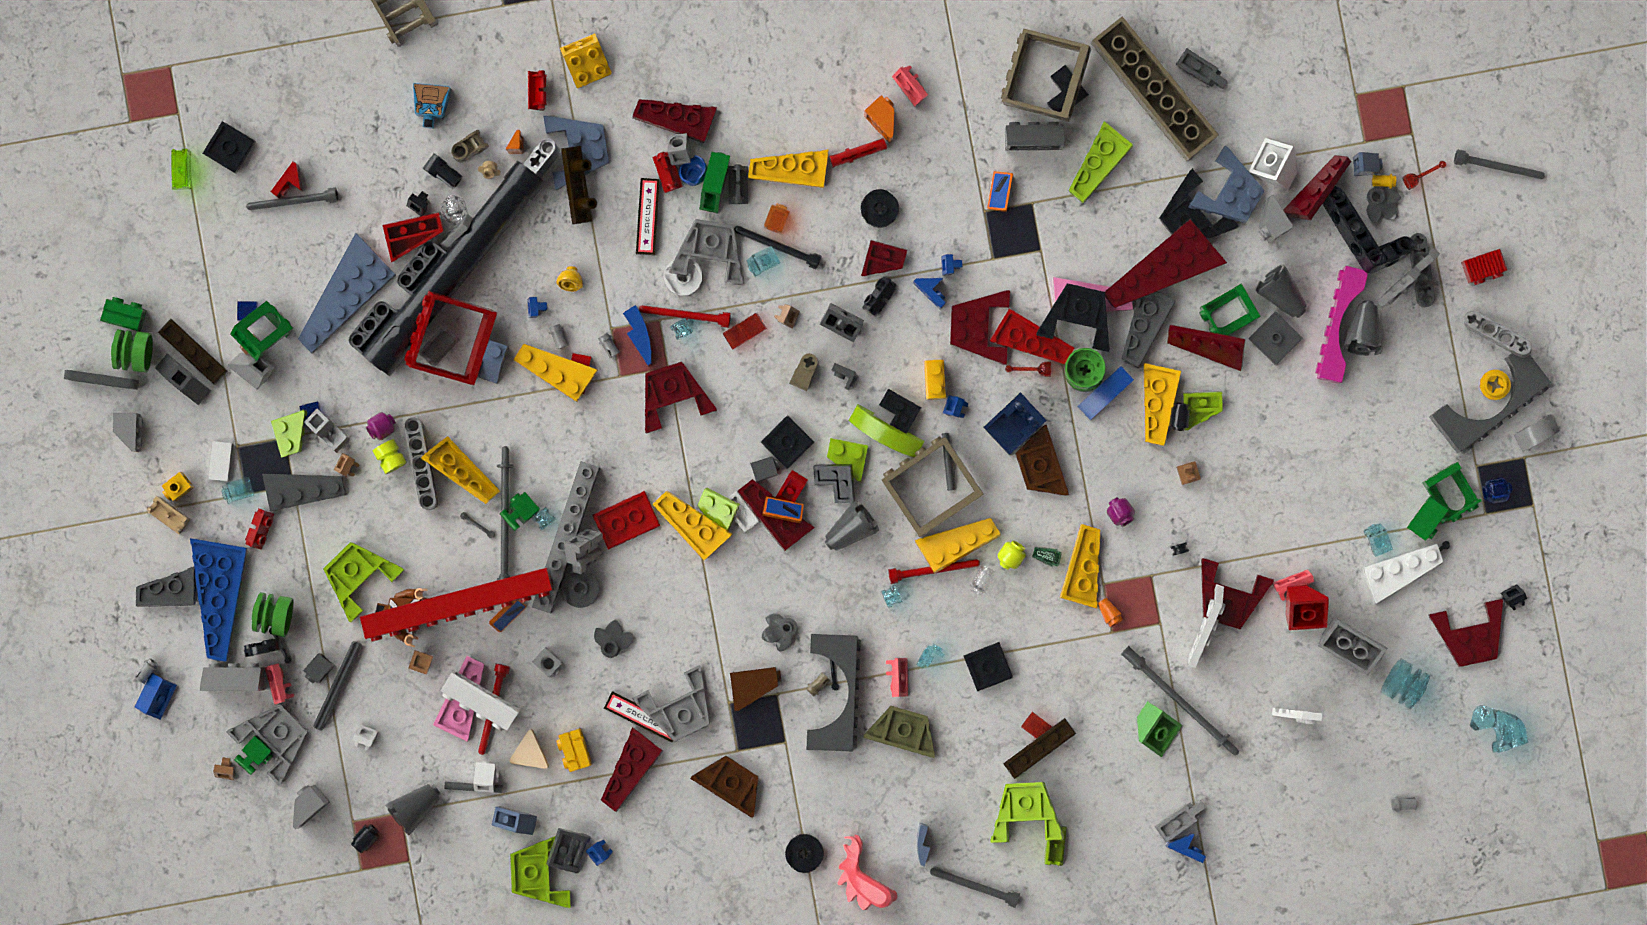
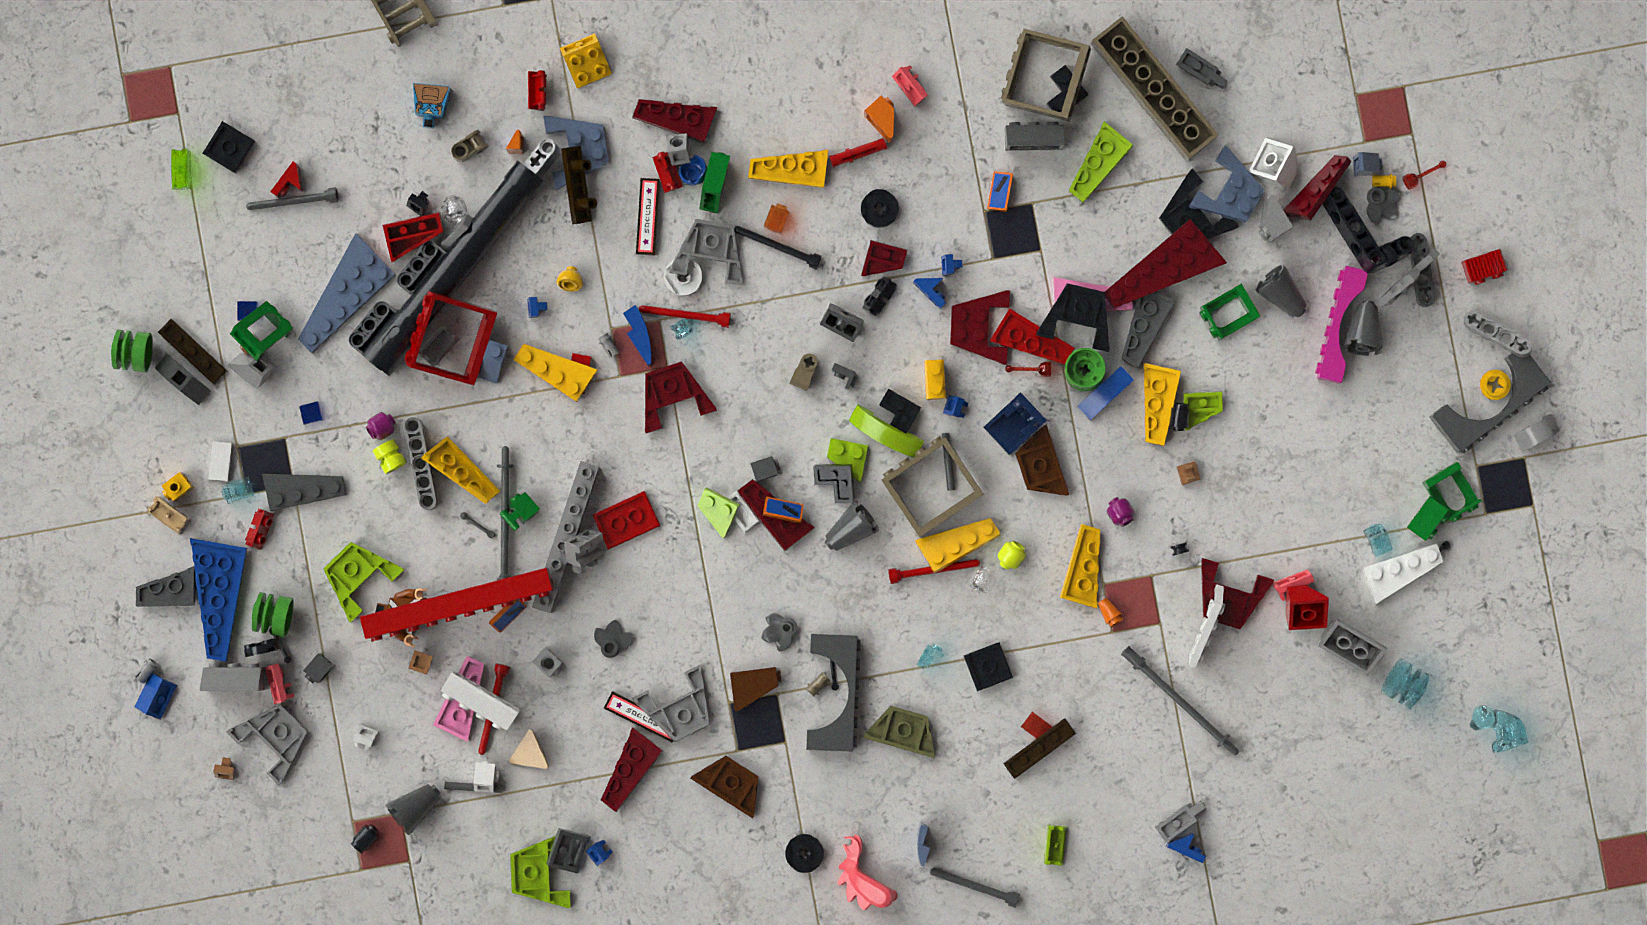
dark grey beam [64,370,139,390] -> none
green brick [100,297,146,332] -> none
light grey slope [113,413,143,452] -> none
green brick [234,735,274,775] -> none
lime wing [271,410,307,458] -> none
light grey slope [293,785,330,830] -> none
light grey slope [304,409,350,453] -> none
dark grey axle [313,641,362,730] -> none
medium nougat tile [334,453,360,476] -> none
black piece [423,153,463,189] -> none
tan plate [478,161,501,179] -> none
sand blue slope [492,807,537,835] -> none
clear light blue wheel [532,507,556,531] -> none
light grey pin [549,324,568,350] -> none
yellow brick [556,728,593,772] -> none
dark grey plate [561,571,599,608] -> none
yellow wing [653,490,733,560] -> none
clear red slope [722,313,767,350] -> none
dark grey hinge [729,164,748,204] -> none
clear light blue bracket [746,246,780,277] -> none
black plate [761,415,814,469] -> none
medium nougat tile [774,304,800,329] -> none
red slope [775,470,808,502] -> none
clear light blue wheel [881,585,902,608] -> none
coral plate [886,658,908,697] -> none
lime wing [990,782,1064,843] -> none
clear green cone [1032,547,1062,567] -> none
bright green slope [1137,701,1183,757] -> none
dark red wing [1167,325,1246,371] -> none
dark grey plate [1248,311,1303,365] -> none
white wing [1272,708,1322,724] -> none
light grey pin [1391,797,1417,812] -> none
dark red wing [1428,599,1503,667] -> none
dark grey piece [1454,149,1545,179] -> none
clear blue head [1482,477,1512,504] -> none
black tile [1500,584,1527,610] -> none

